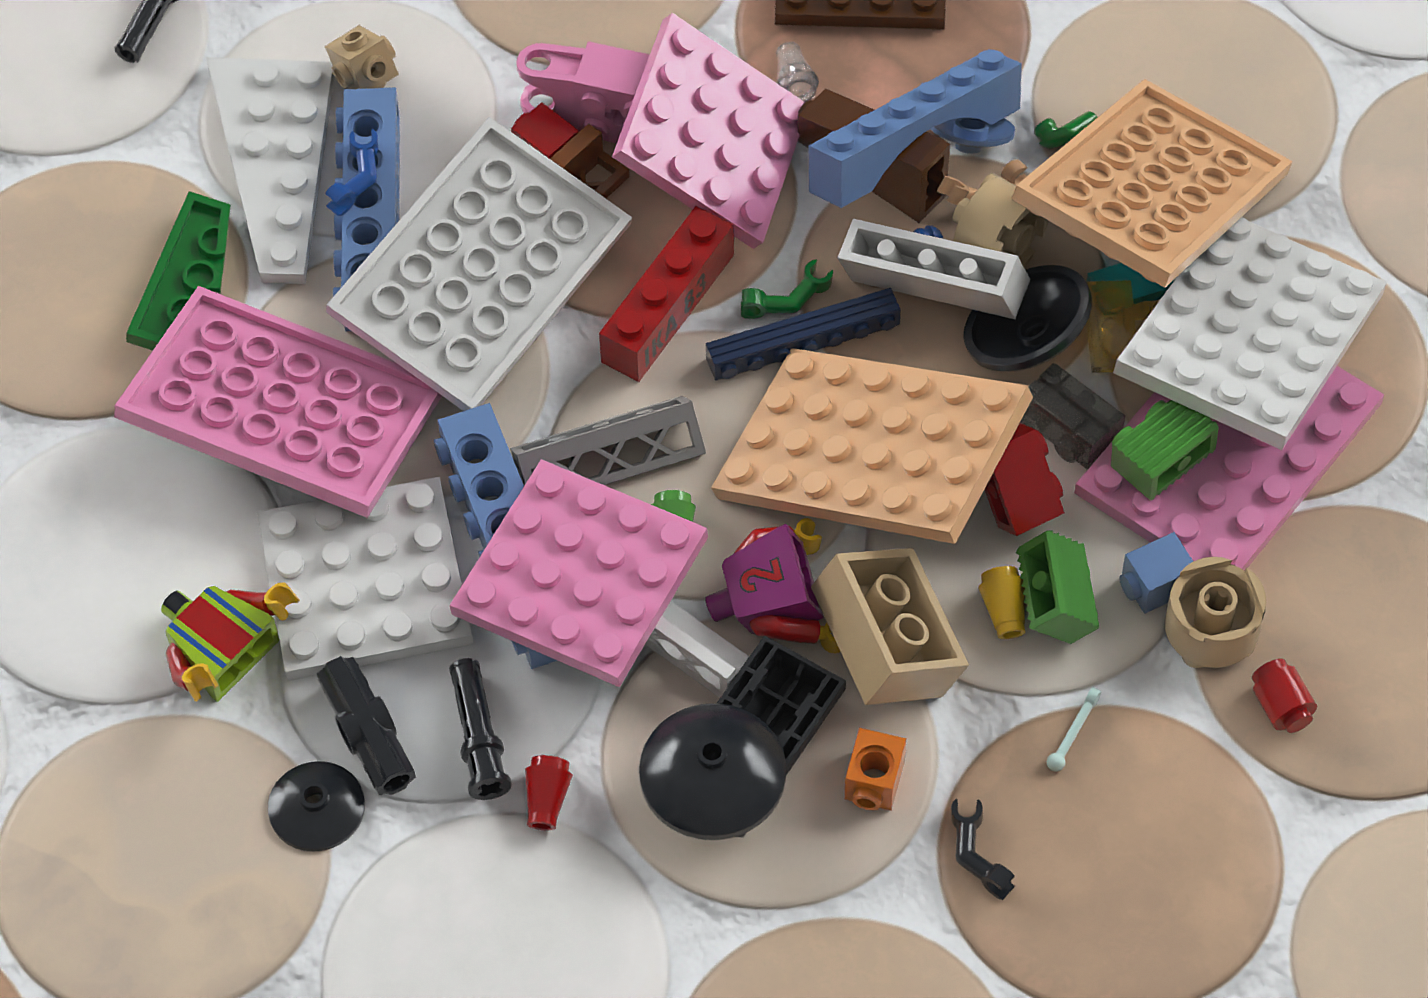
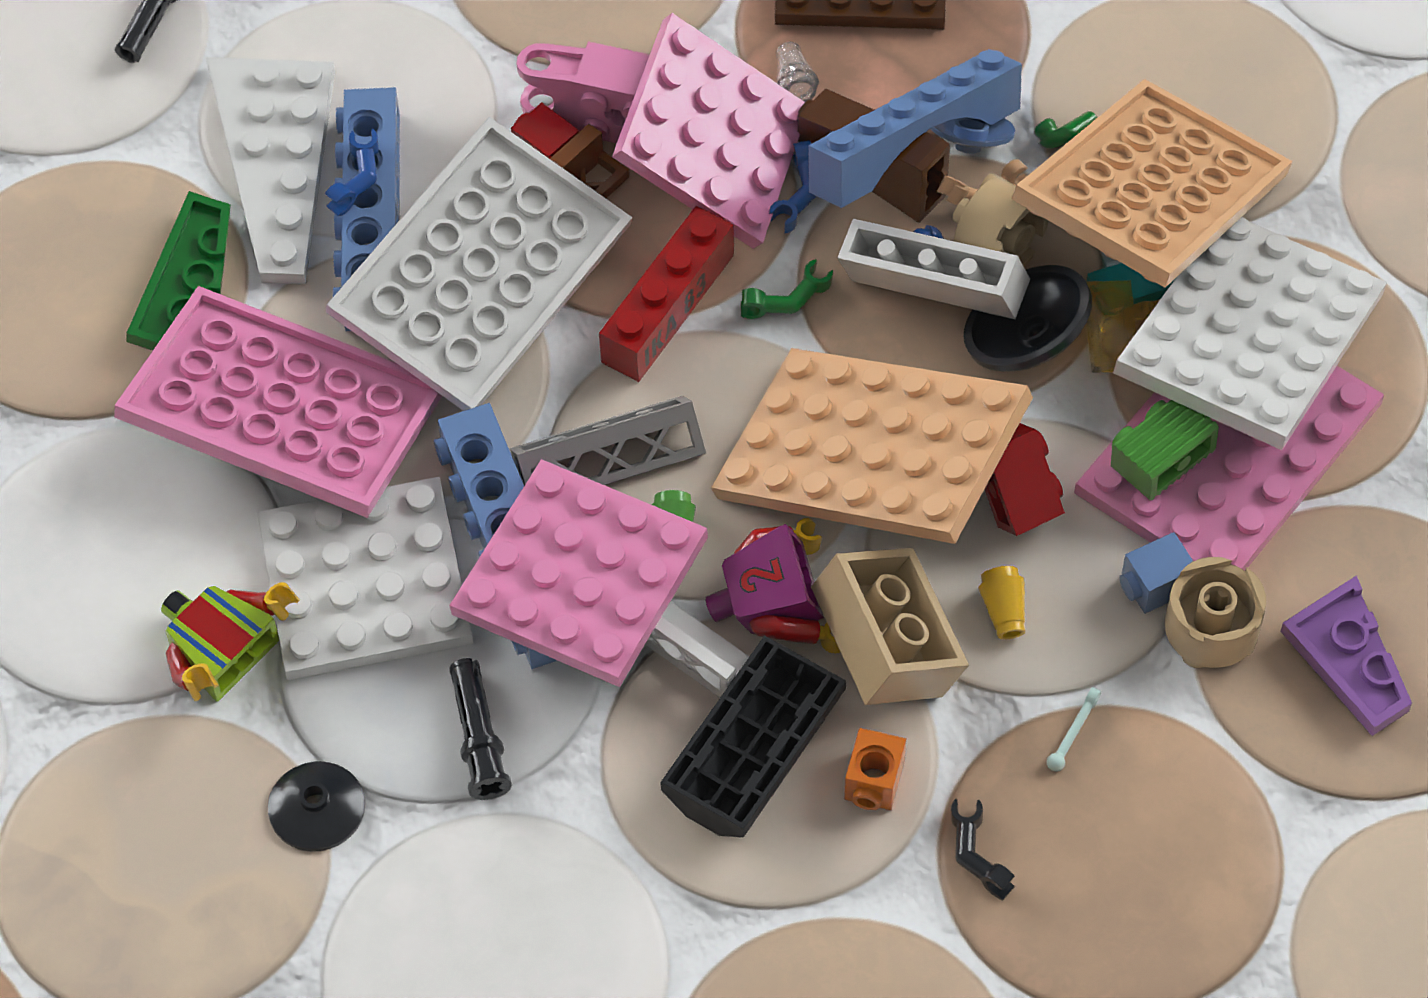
black piece [317,656,416,795] -> none
tan brick [324,25,399,89] -> none
red cone [525,755,573,831] -> none
black dish [639,704,786,840] -> none
dark blue piece [705,288,901,381] -> none
bright green brick [1016,530,1099,644] -> none
clear smoke brick [1020,363,1126,469] -> none
red brick [1251,658,1317,733] -> none
none -> blue arm [769,141,816,234]
none -> medium lavender wing [1280,575,1412,736]

